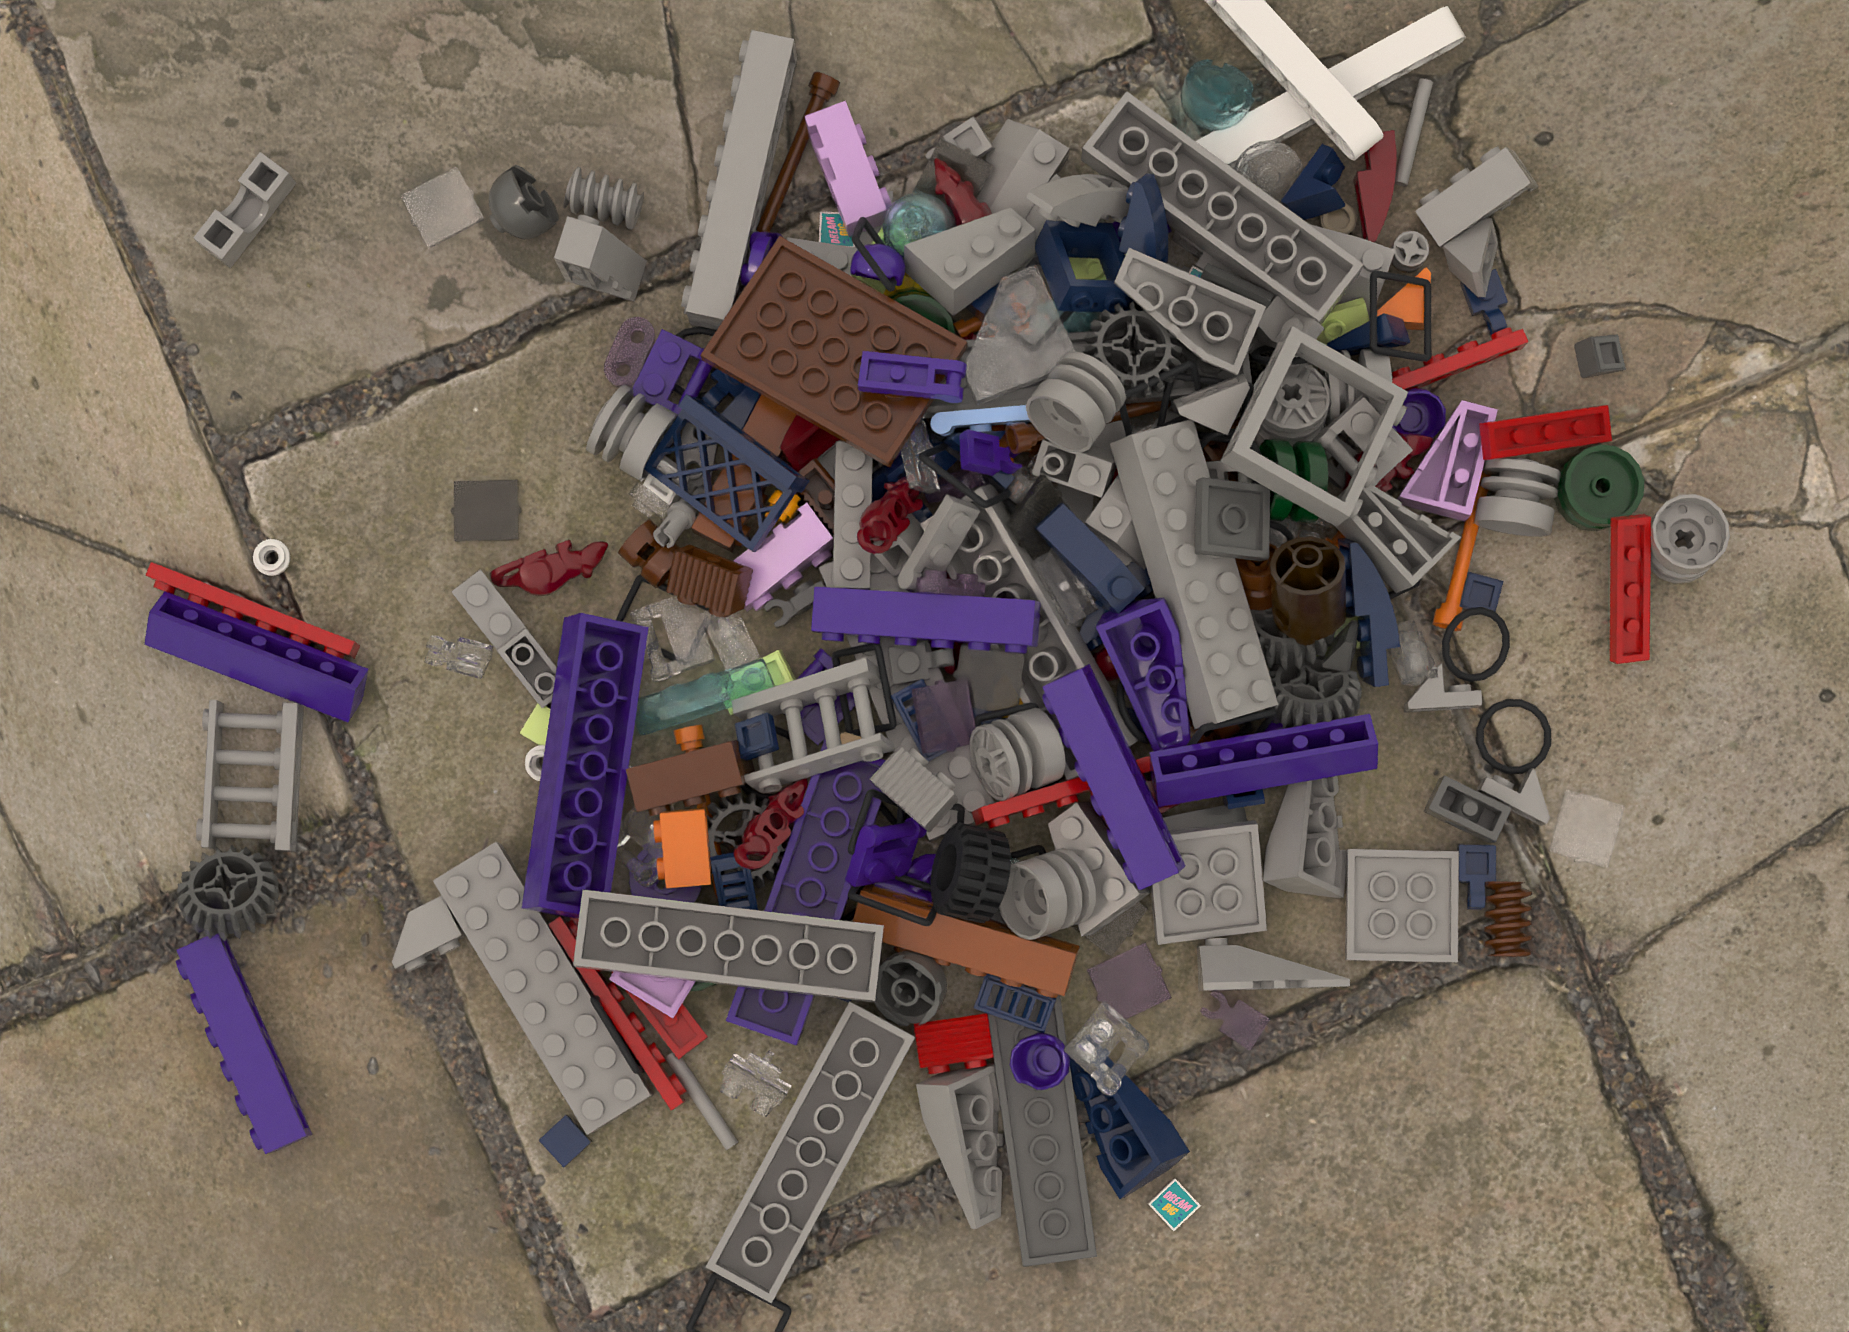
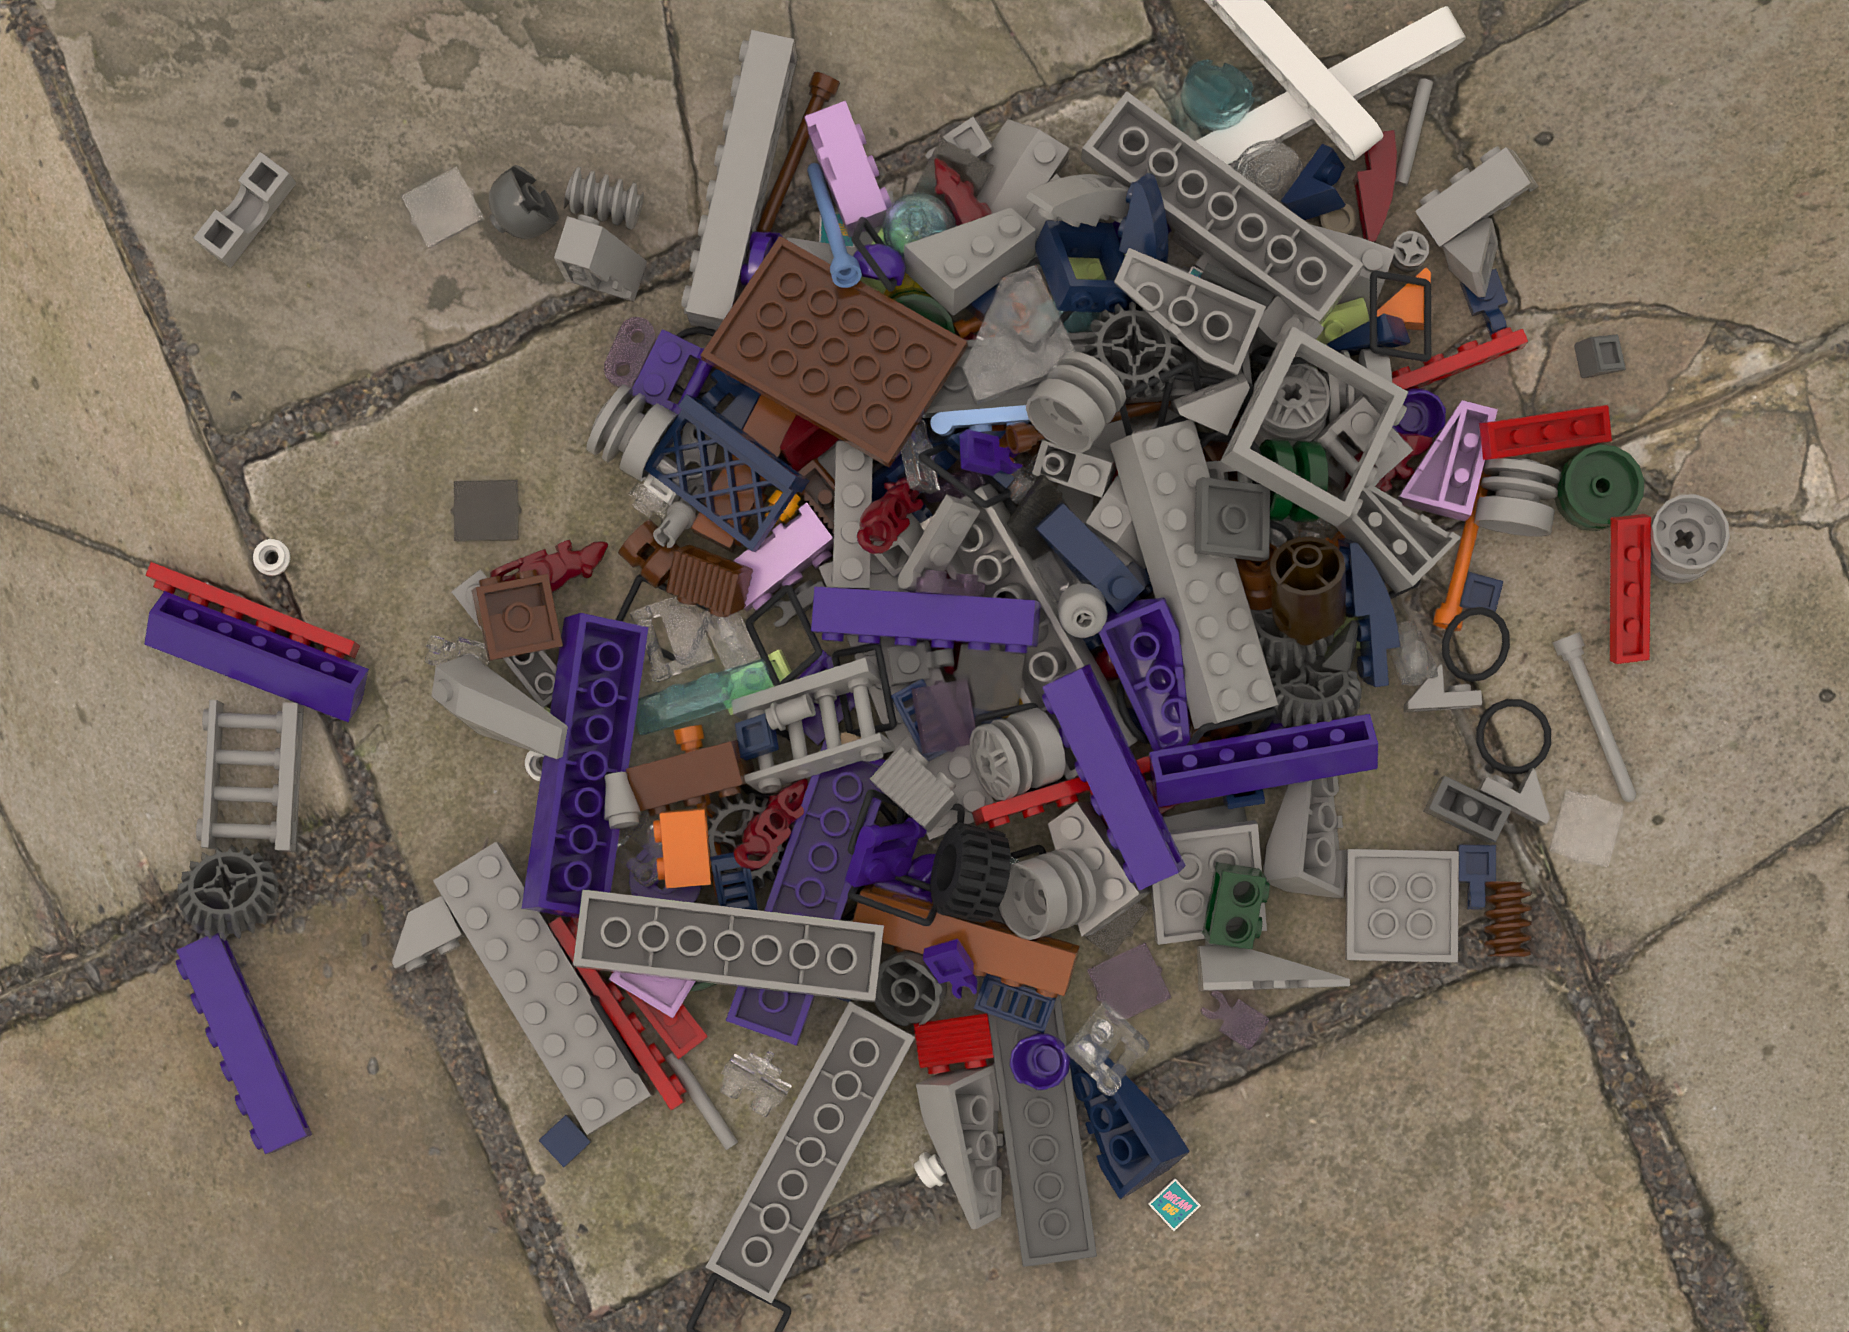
dark purple plate [858,351,967,403] -> none
none -> light grey wedge [431,653,568,759]
none -> reddish brown plate [471,569,563,661]
none -> light grey cone [604,772,641,829]
none -> black piece [745,585,822,687]
none -> light grey pin [765,693,815,731]
none -> medium blue piece [807,163,862,288]
none -> white plate [914,1152,946,1188]
none -> dark purple plate [923,939,978,999]
none -> light grey head [1058,583,1108,638]
none -> dark green brick [1202,862,1270,949]
none -> light grey piece [1552,632,1636,802]

